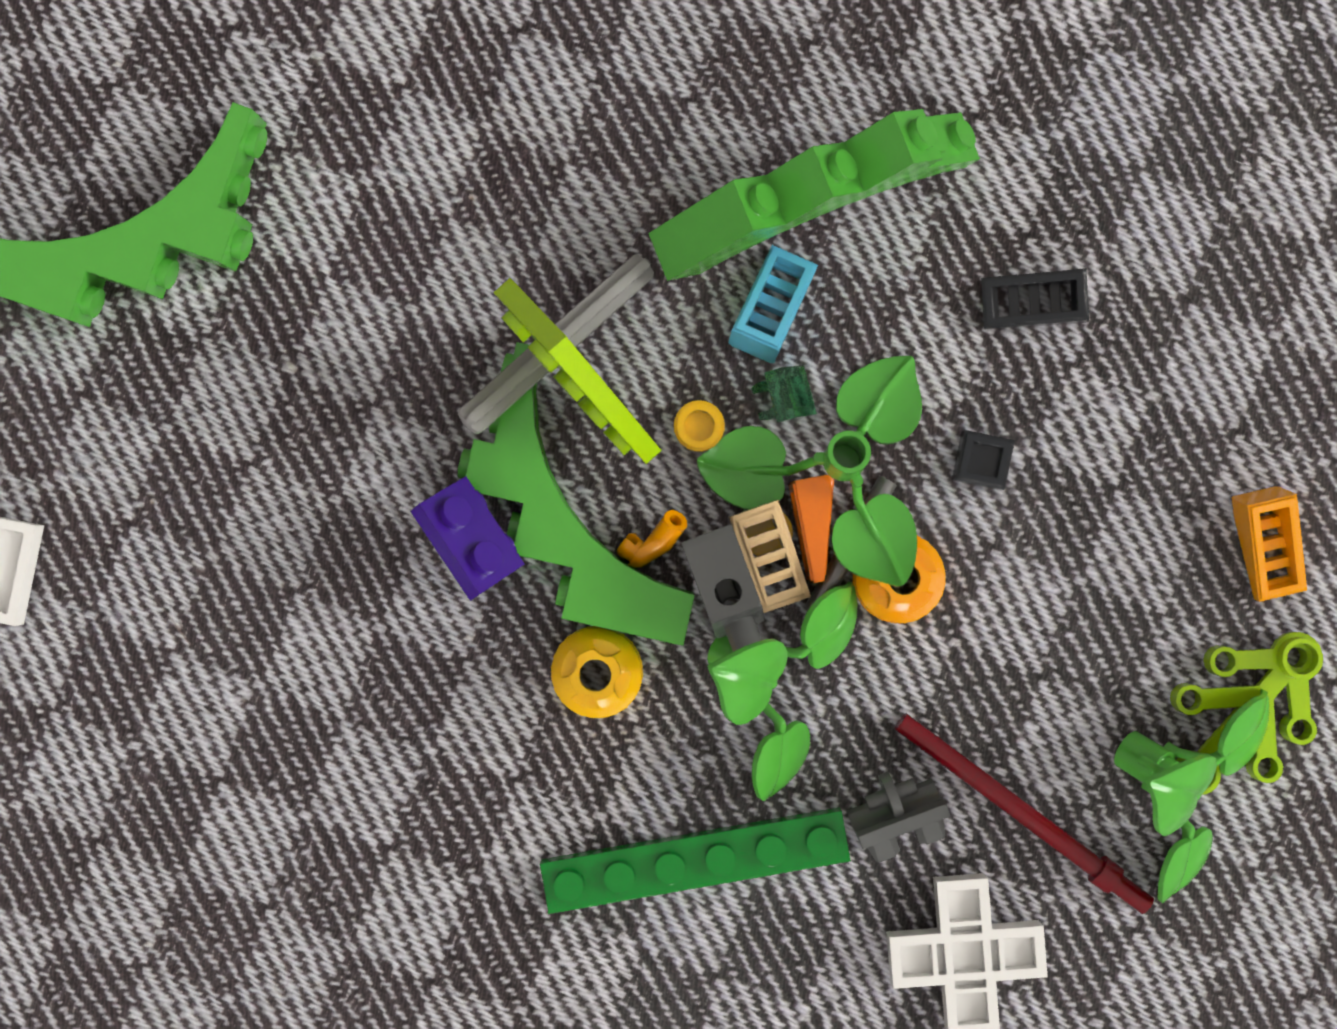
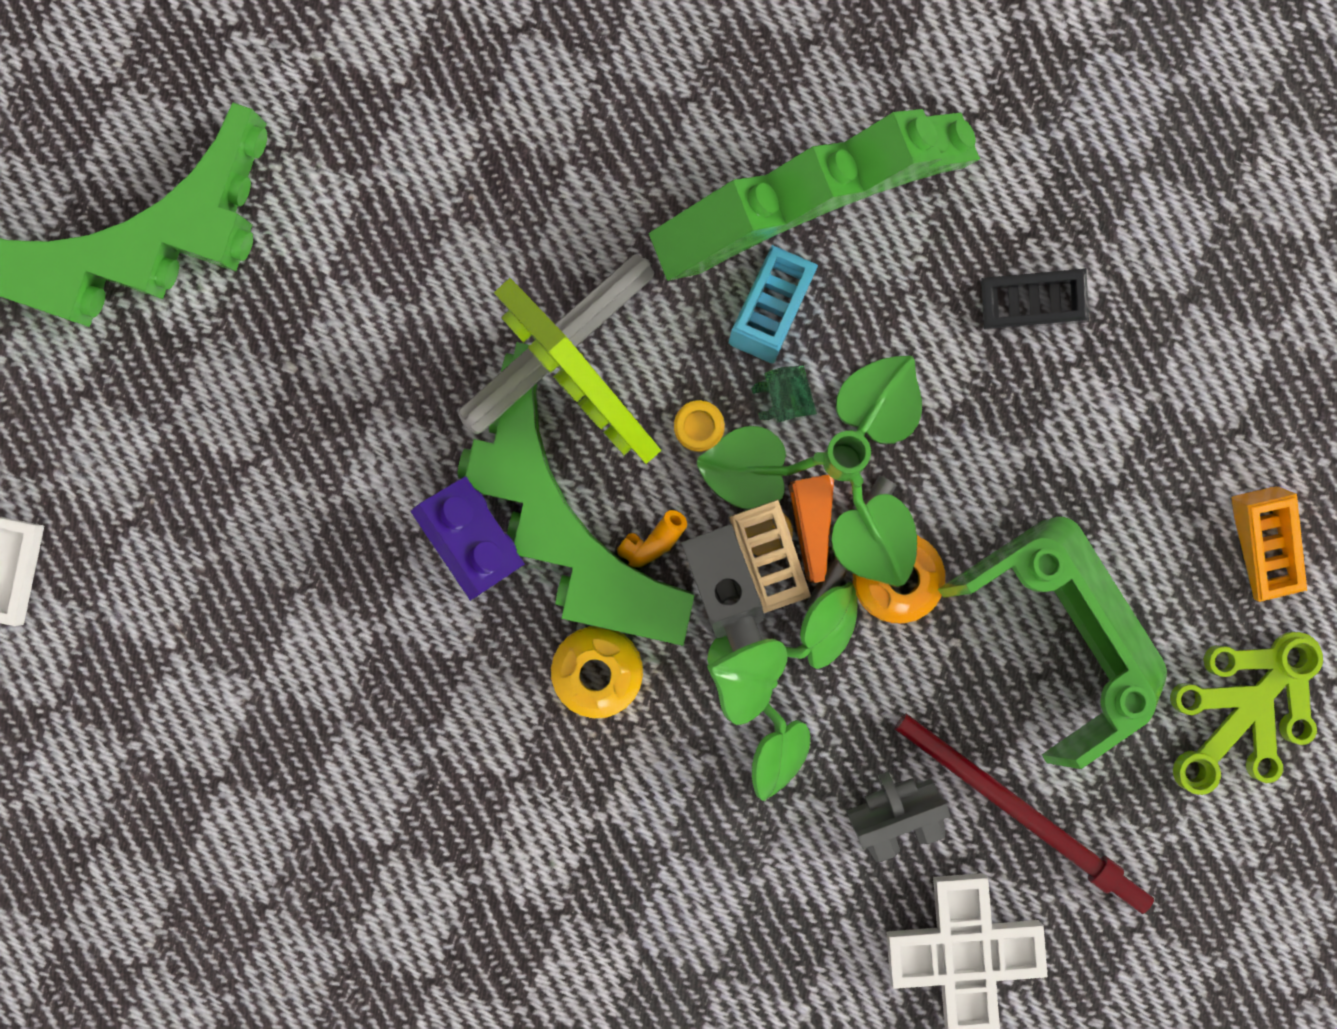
green plate [540,807,851,914] -> none
black tile [952,430,1015,491] -> none
bright green plant [1114,689,1270,904] -> none
none -> bright green windscreen [938,517,1167,769]

